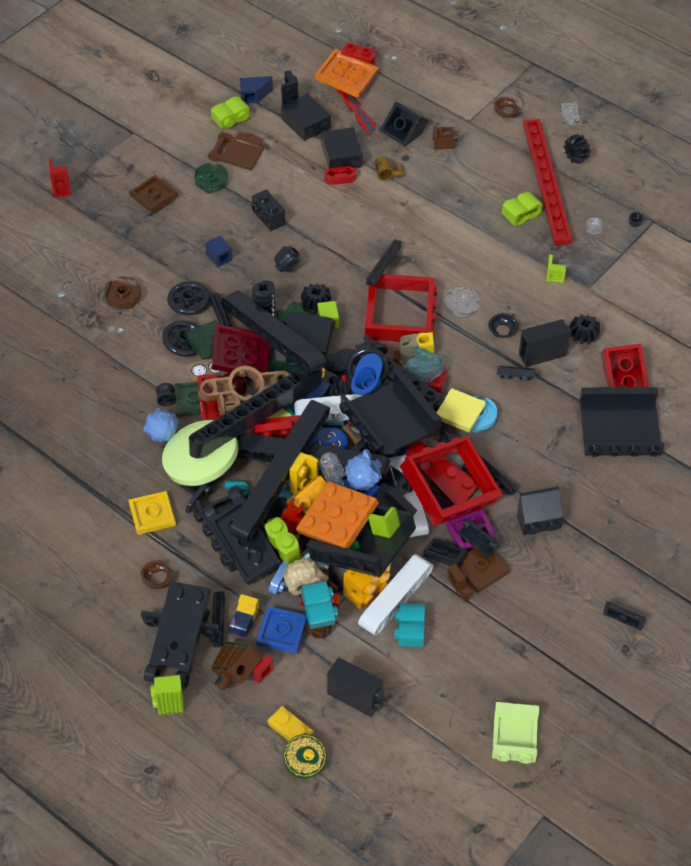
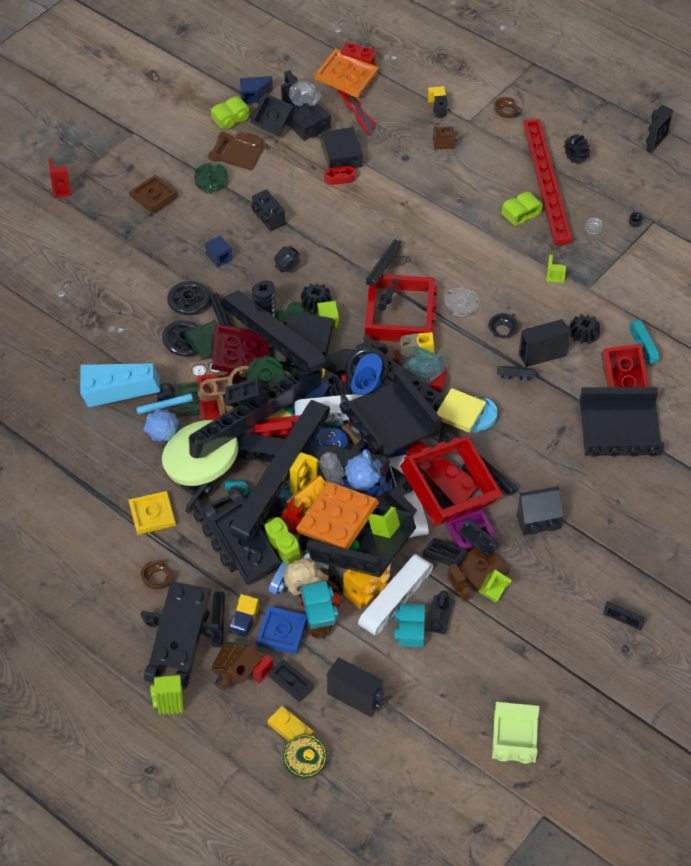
reddish brown plate [104,276,141,309] -> none
pearl gold piece [375,156,404,181] -> none
black slope [379,101,429,147] -> none
clear bracket [560,103,580,126] -> none
none -> medium azure wedge [80,363,160,407]
none -> medium azure bar [137,393,193,415]
none -> black hinge [225,377,269,408]
none -> dark green tile [246,356,285,387]
none -> black plate [250,92,295,137]
none -> black plate [269,659,314,702]
none -> clear hair [289,80,322,106]
none -> dark blue hand [375,476,392,501]
none -> black piece [377,279,399,310]
none -> black hinge [425,590,454,635]
none -> leg [427,86,448,118]
none -> lime panel [478,570,512,603]
none -> teal beam [629,319,659,364]
none -> black plate [646,105,674,153]

